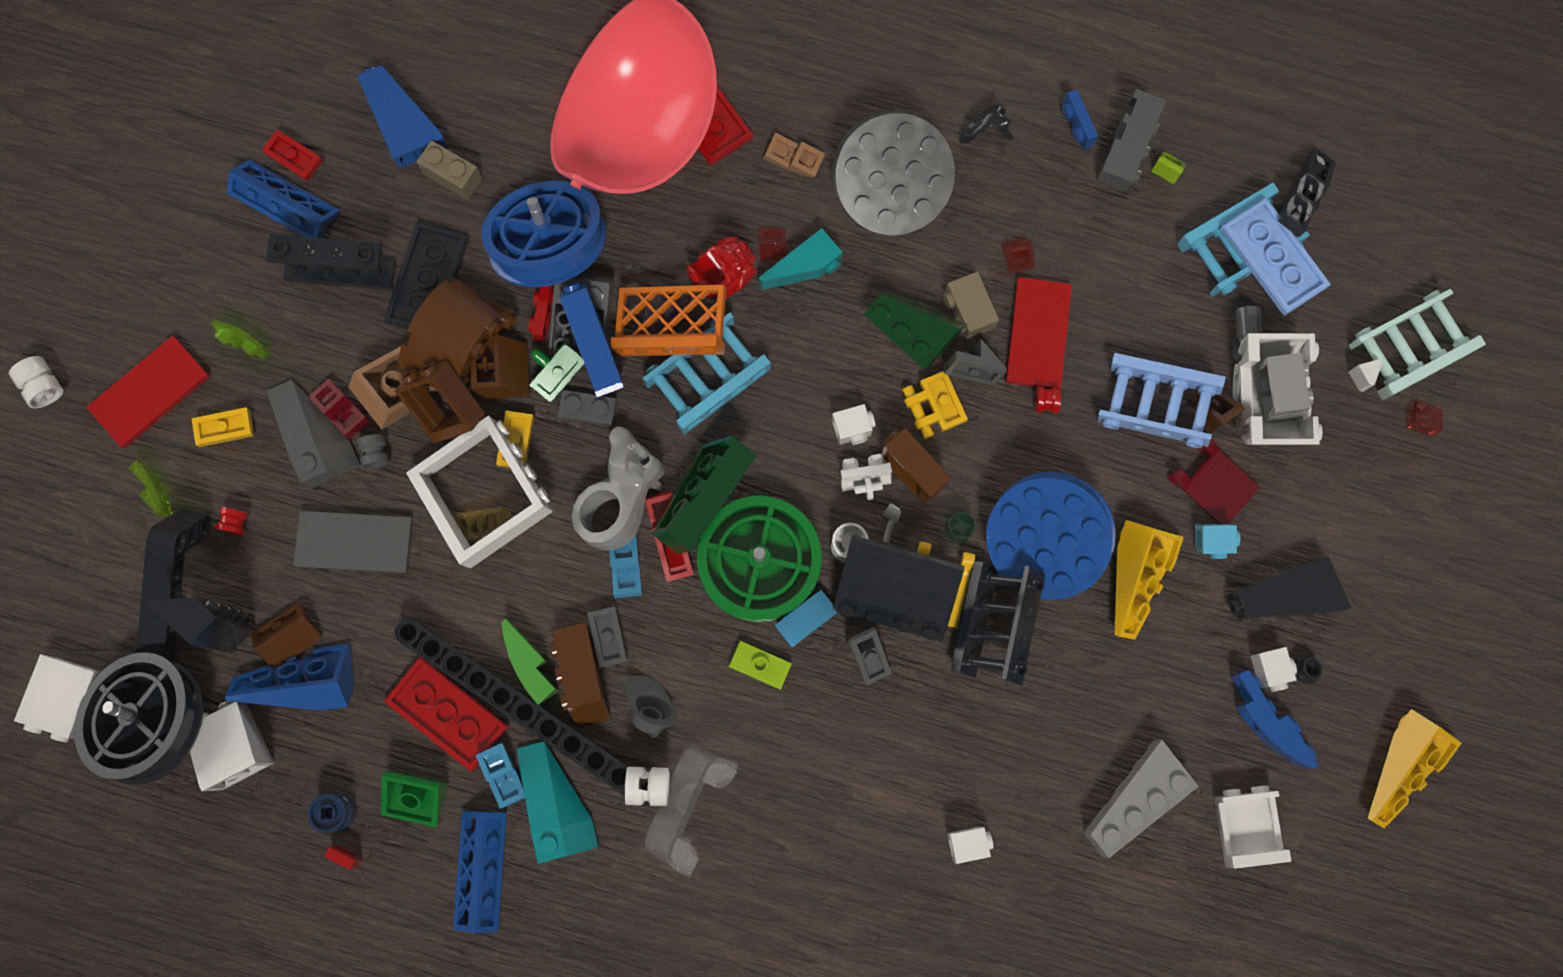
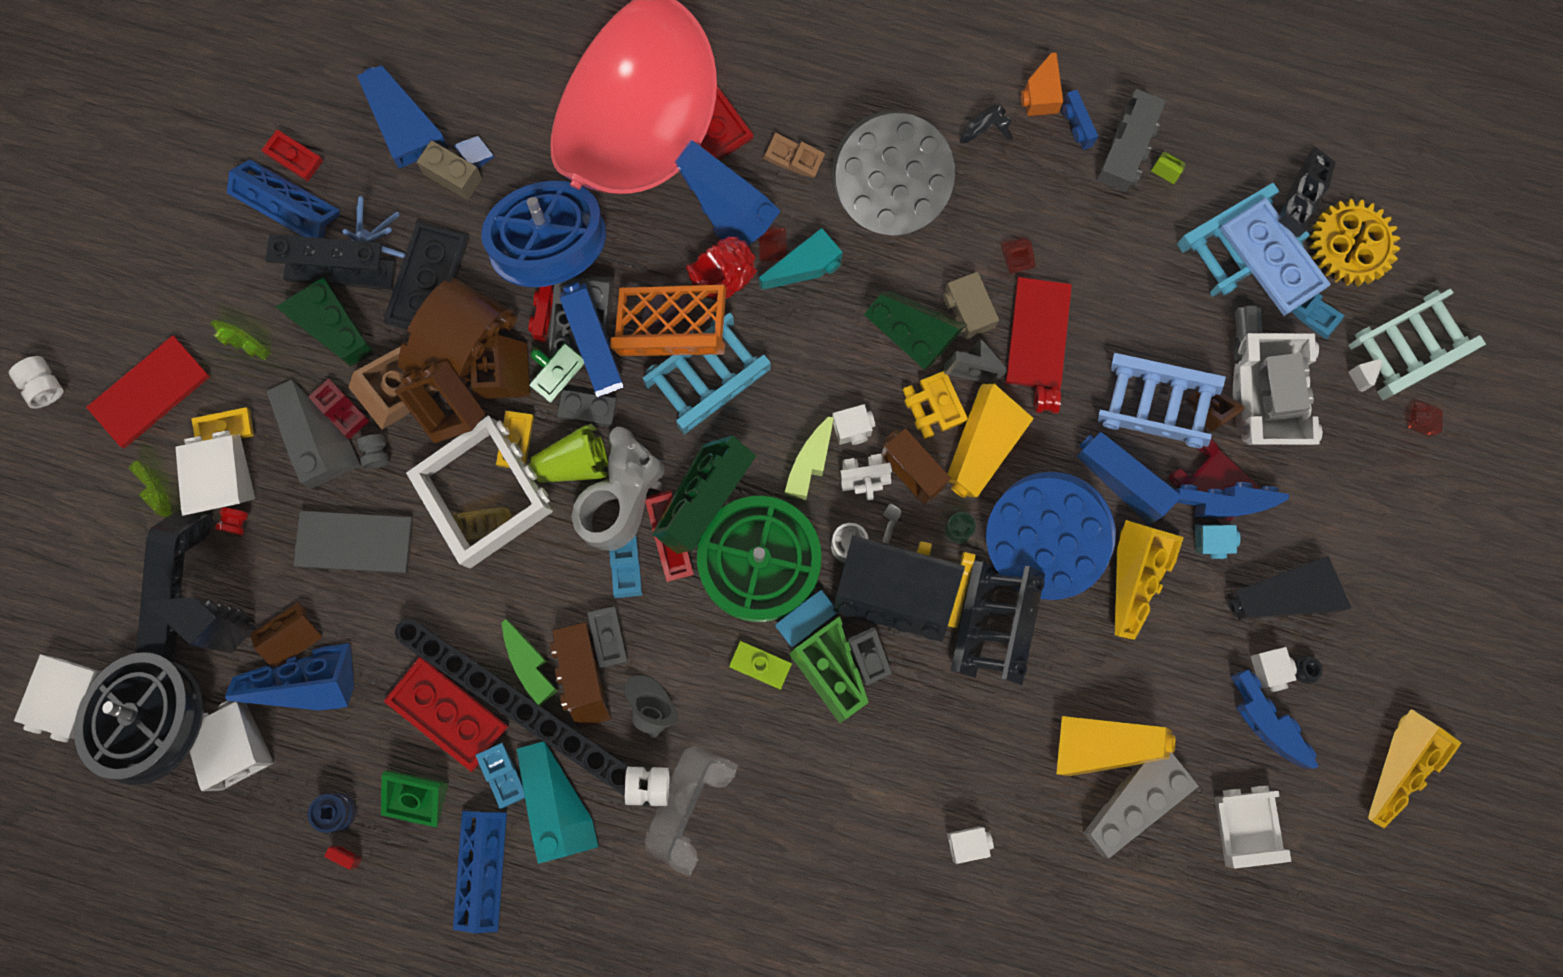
none -> white slope [176,430,255,516]
none -> dark green wedge [276,278,374,367]
none -> medium blue plant [343,196,405,258]
none -> slope [454,136,494,168]
none -> lime cone [528,424,609,483]
none -> blue wedge [675,140,780,245]
none -> yellowish green slope [784,417,834,501]
none -> bright green wedge [789,616,869,723]
none -> yellow slope [948,384,1034,498]
none -> orange slope [1021,53,1063,116]
none -> yellow slope [1056,716,1176,776]
none -> blue slope [1076,432,1182,525]
none -> blue slope [1175,482,1289,518]
none -> dark azure slope [1291,294,1345,340]
none -> yellow gear [1309,199,1400,286]

